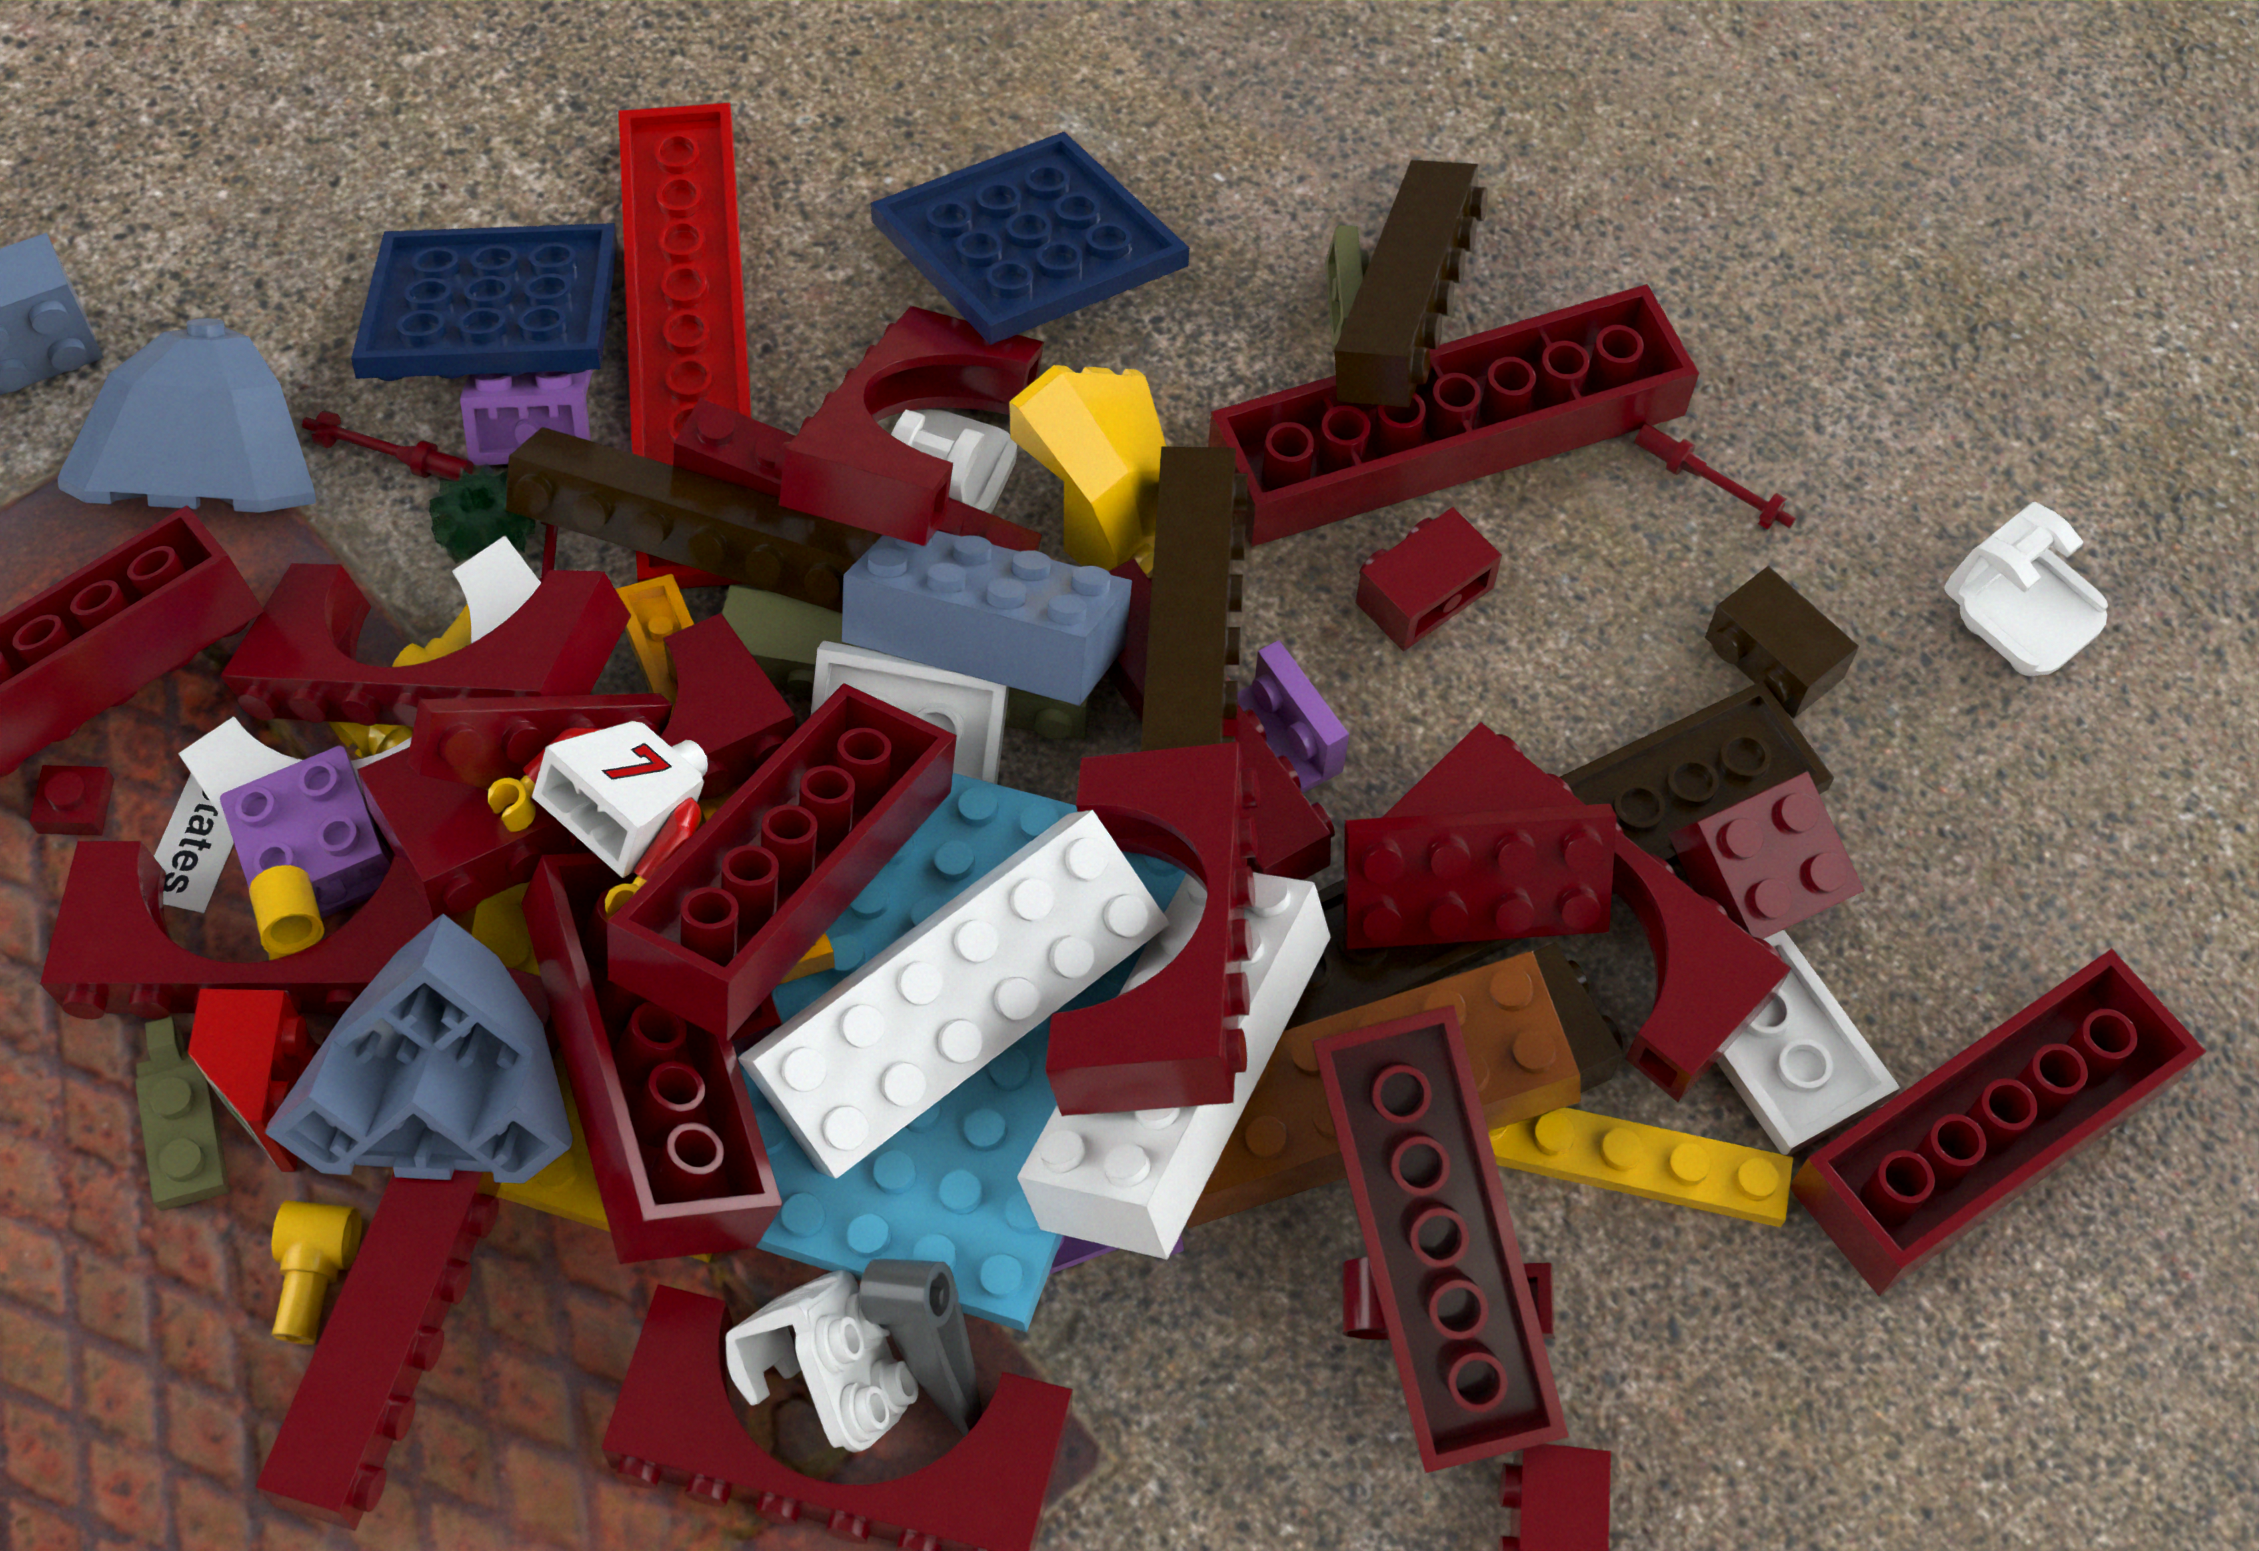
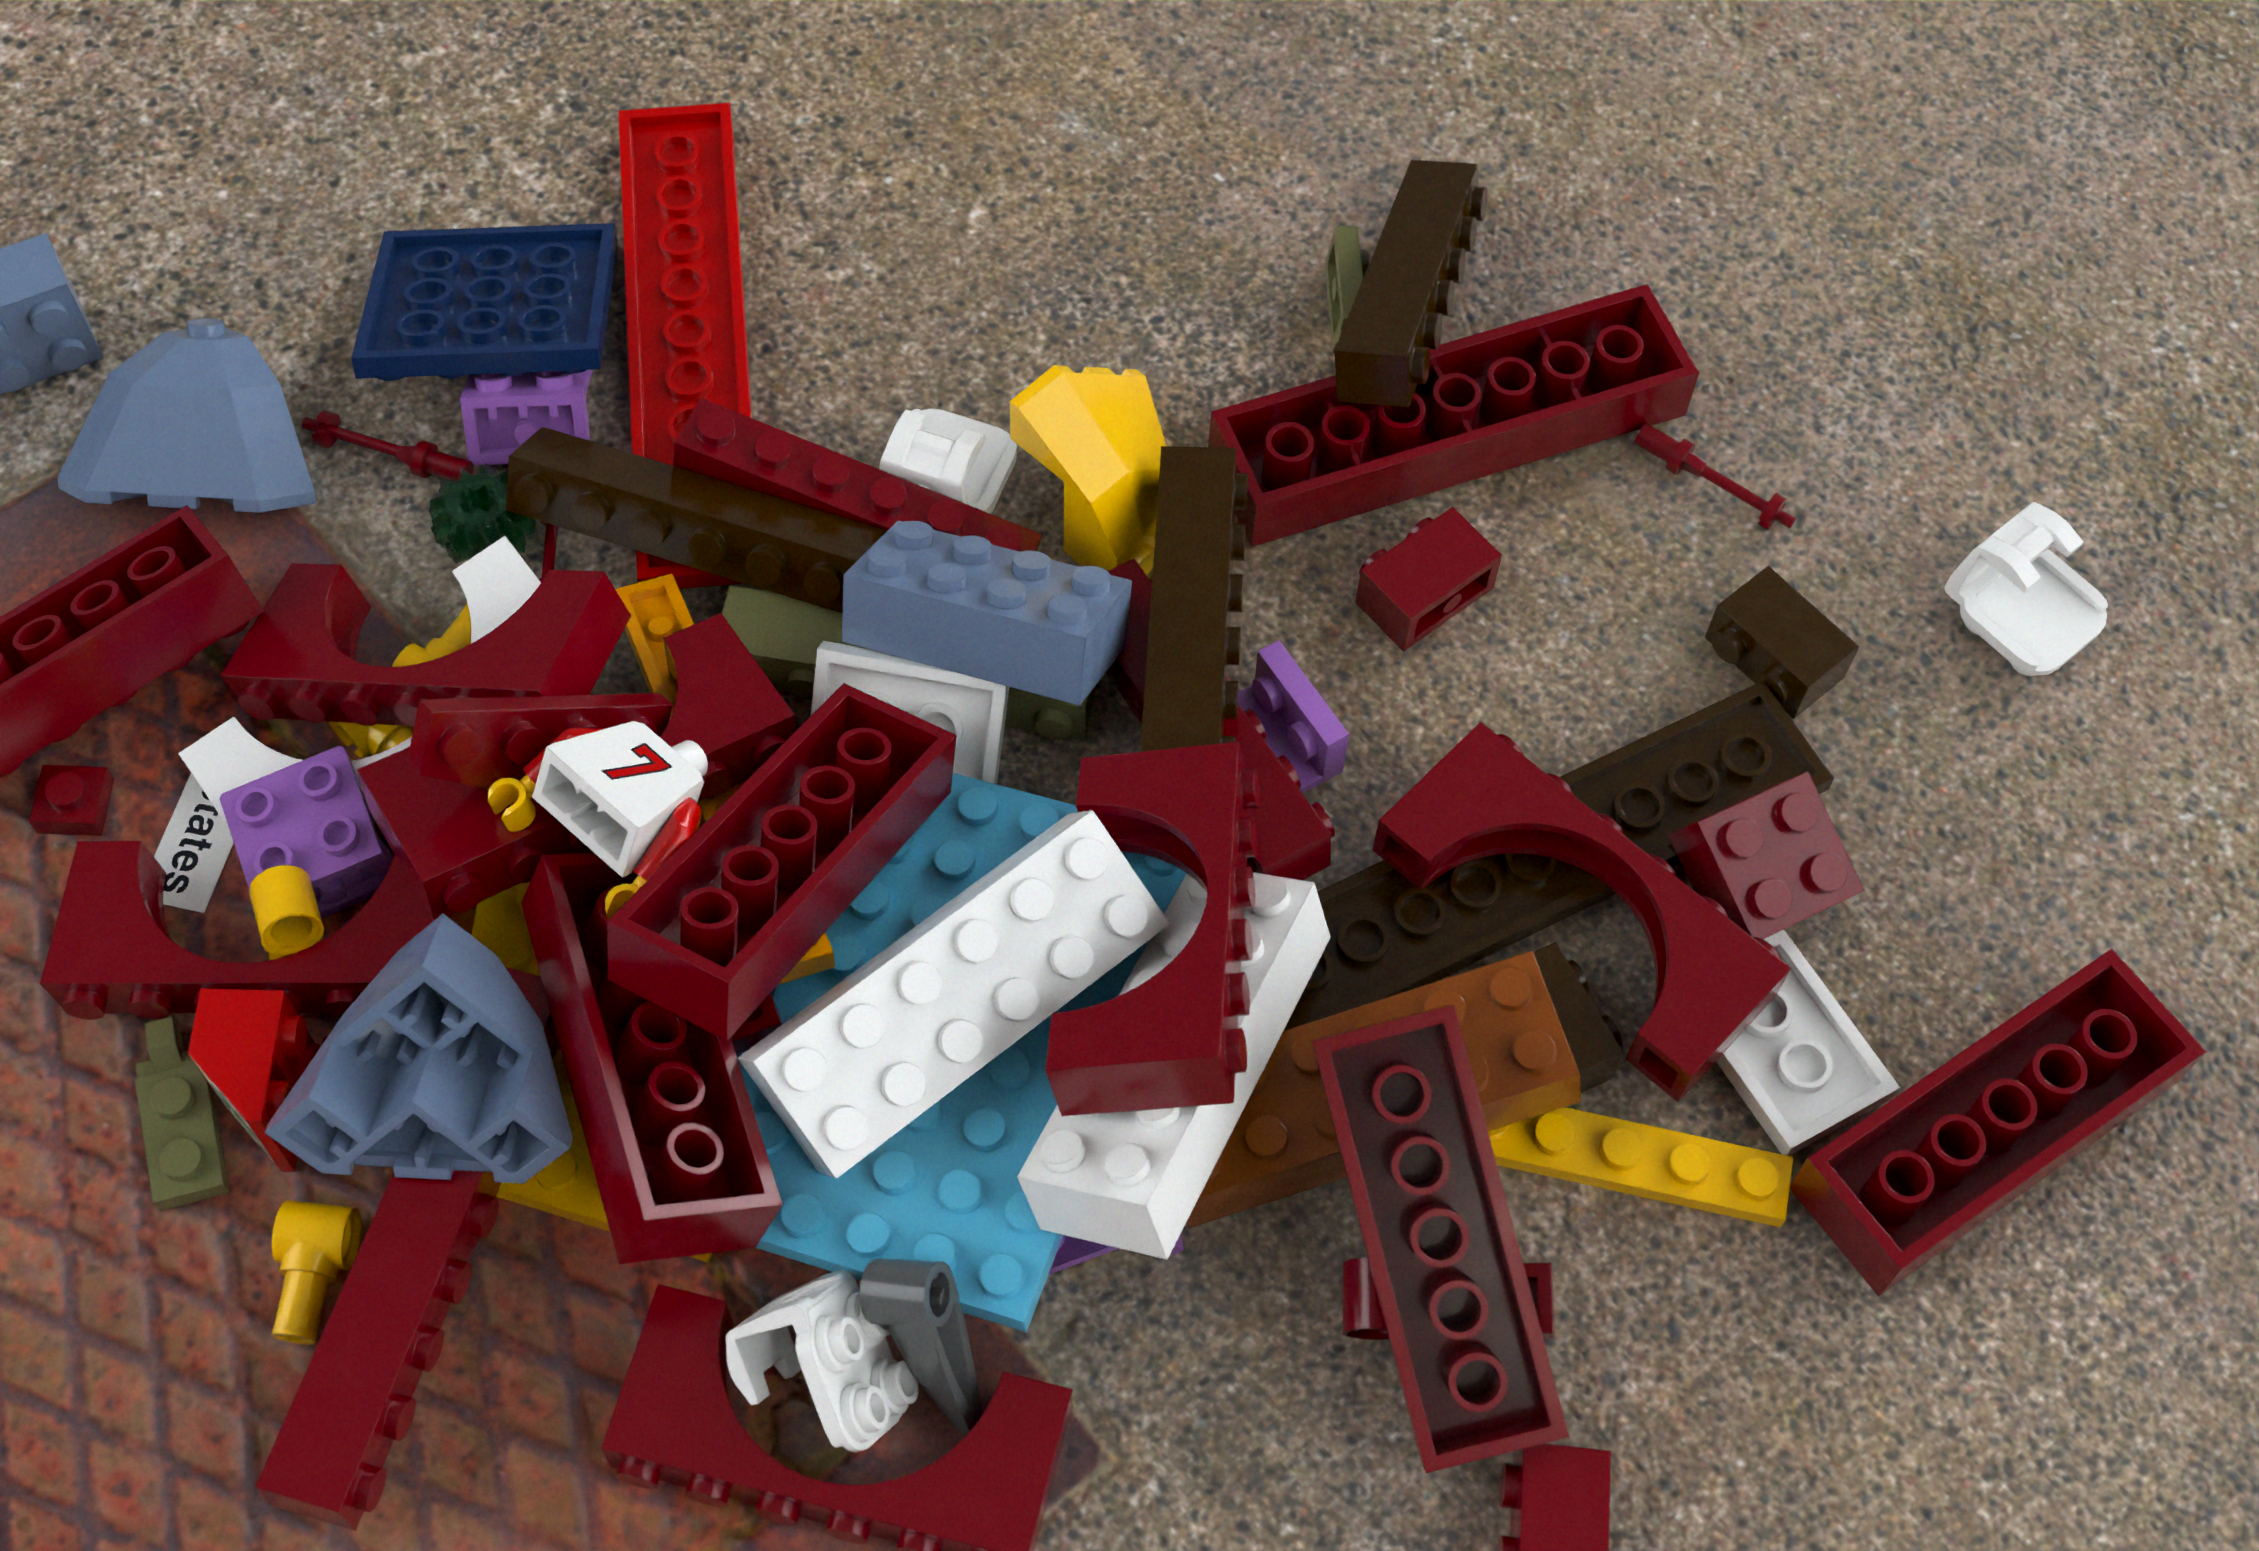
dark red arch [774,306,1044,547] -> none
dark blue plate [870,131,1189,345] -> none
dark red plate [1343,804,1617,949] -> none

